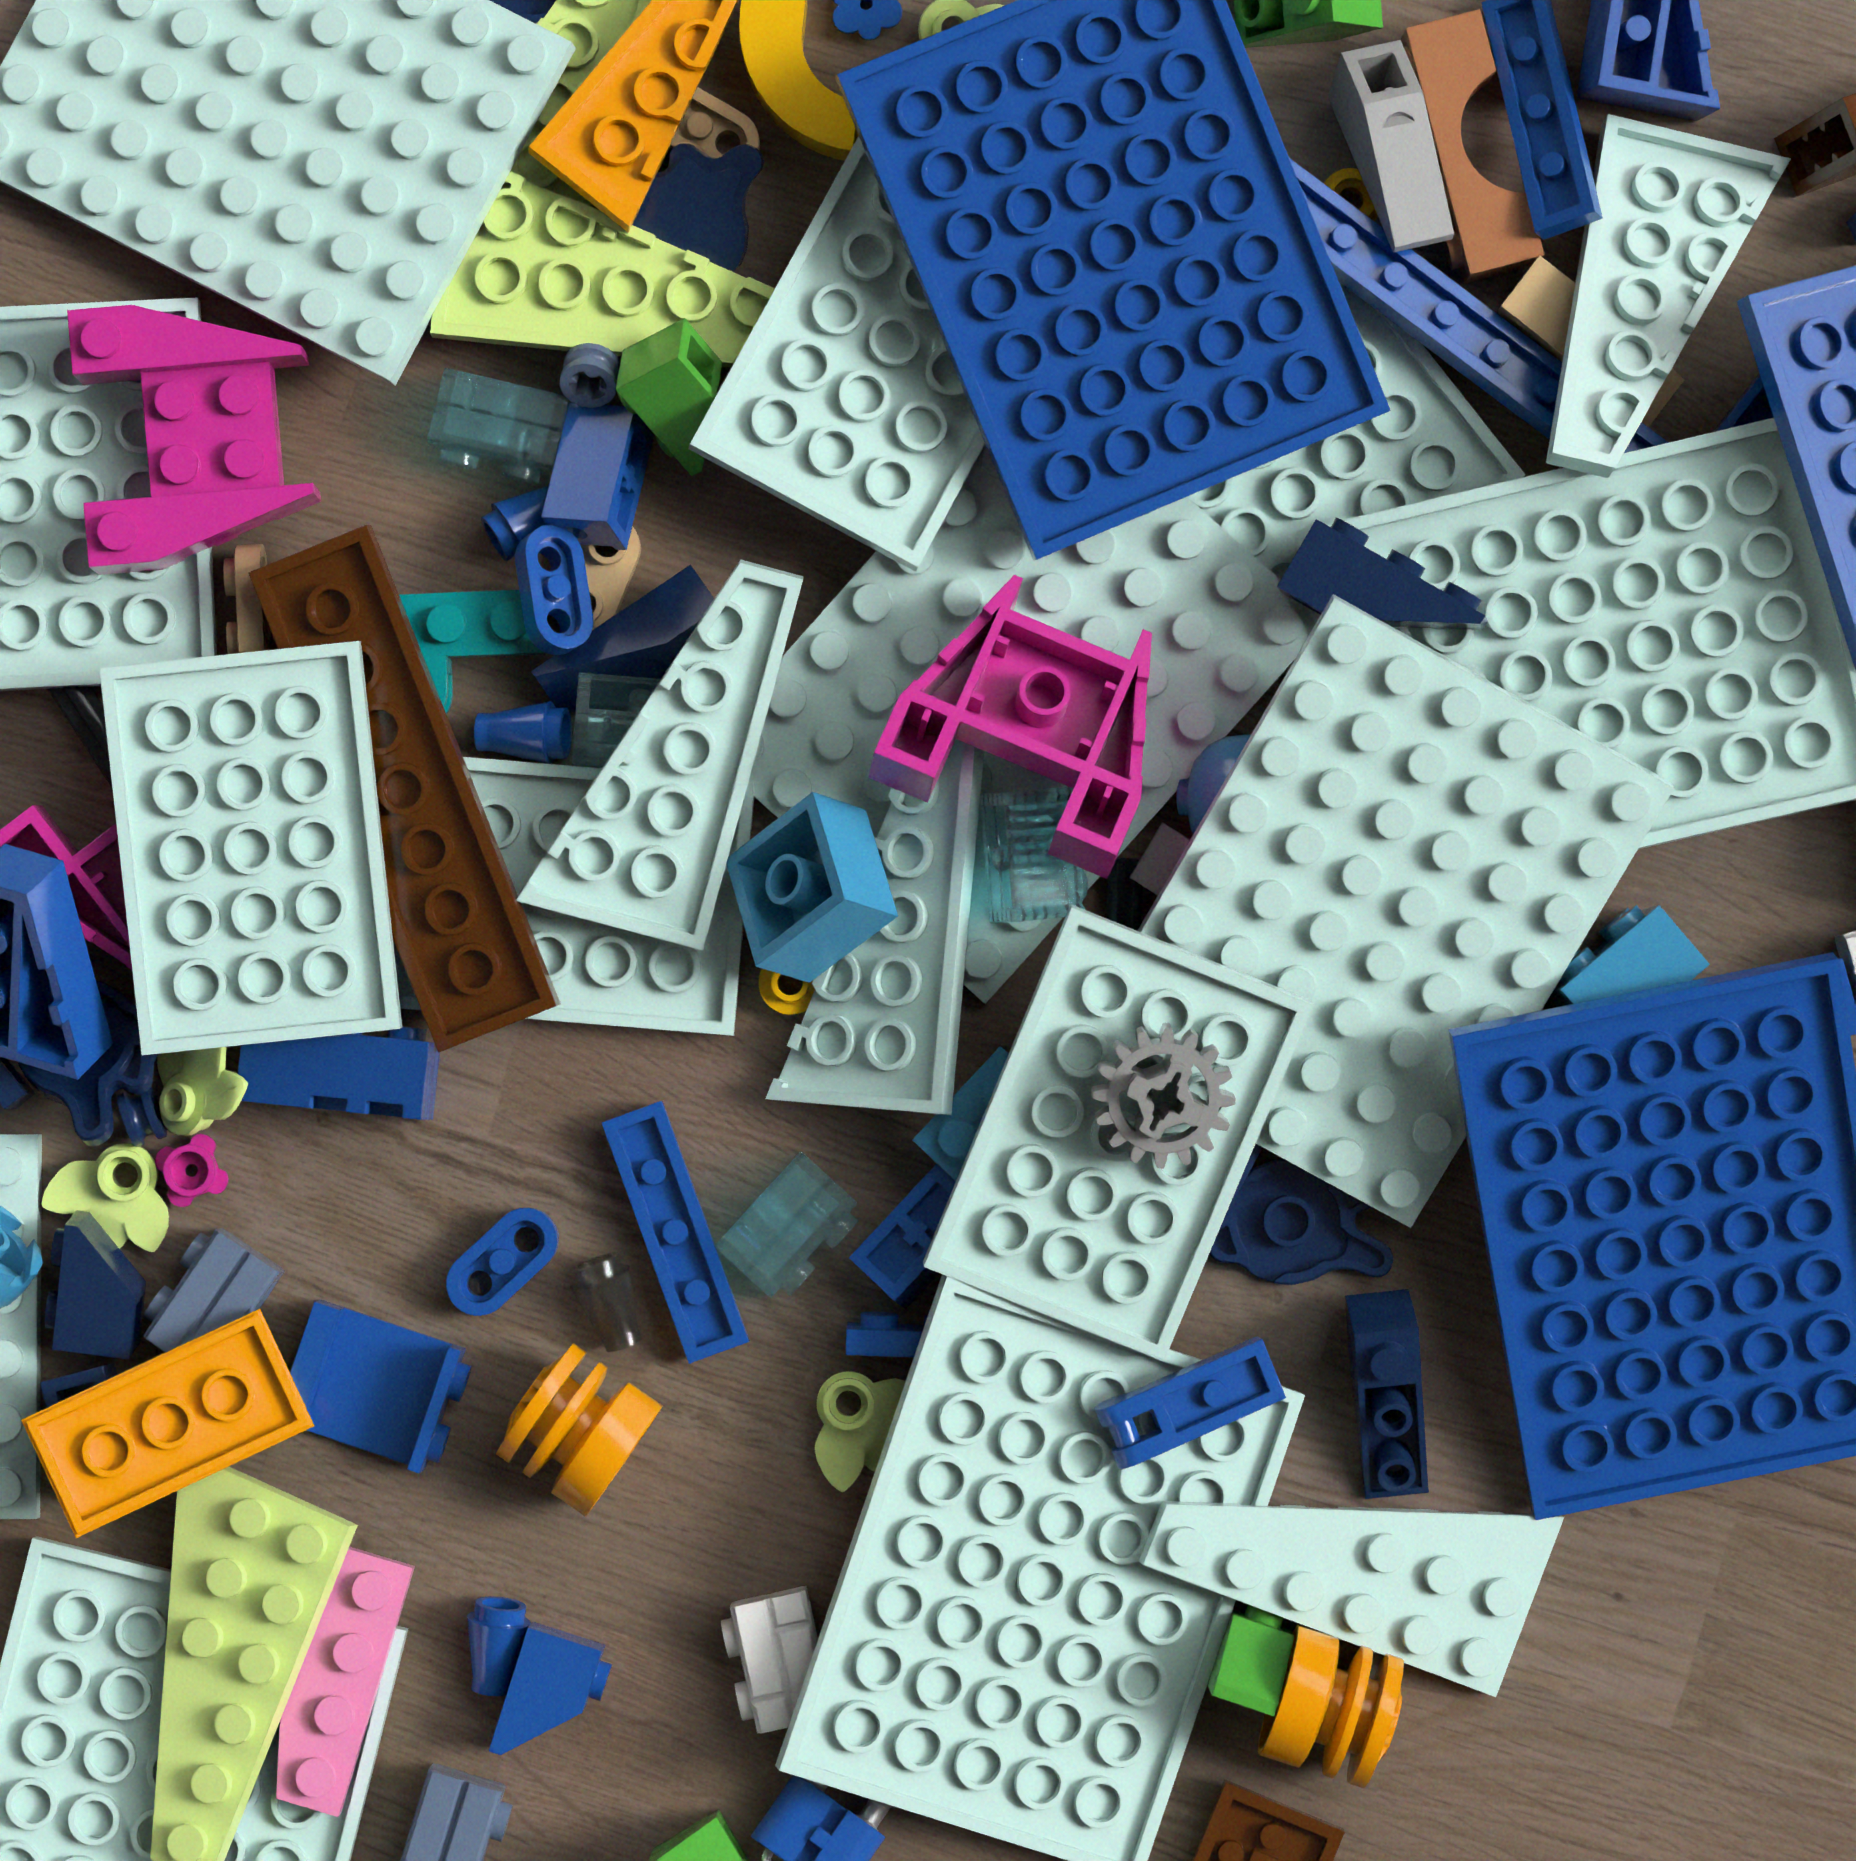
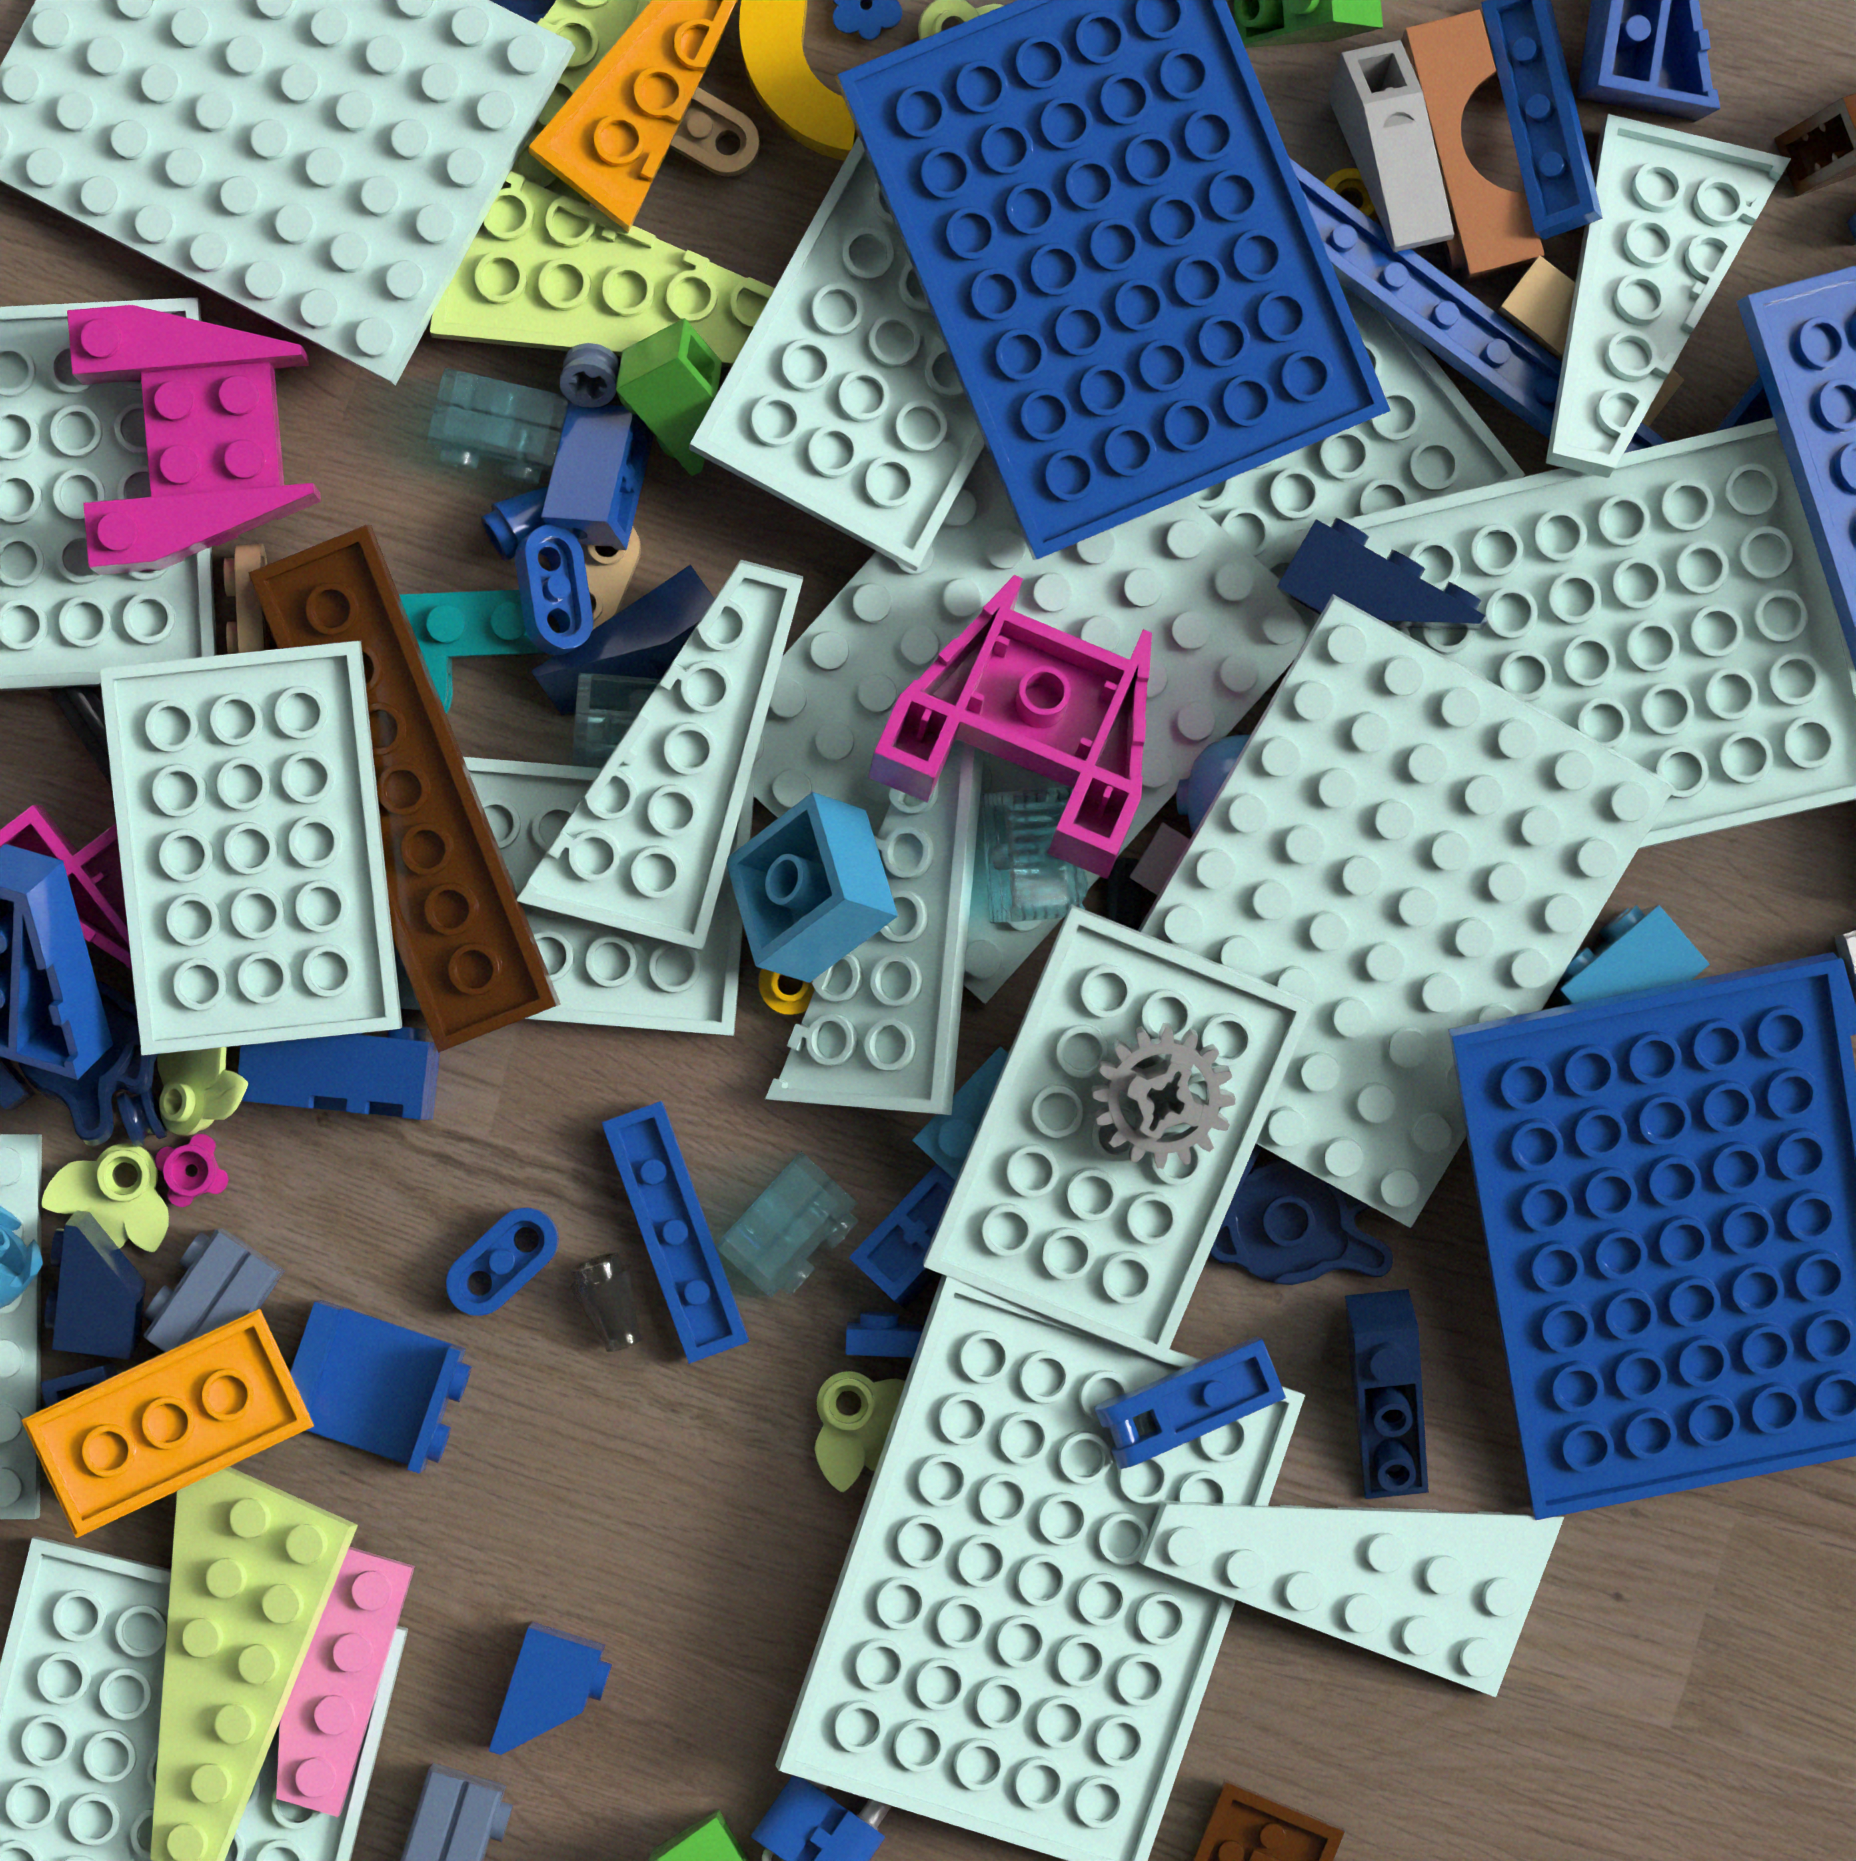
blue cone [467,1596,531,1696] -> none
blue cone [474,701,572,764] -> none
light orange wheel [496,1343,663,1517] -> none
dark blue tile [632,143,764,272] -> none
white brick [721,1586,818,1734] -> none
bright green slope [1207,1604,1295,1716] -> none
light orange wheel [1257,1625,1404,1788] -> none

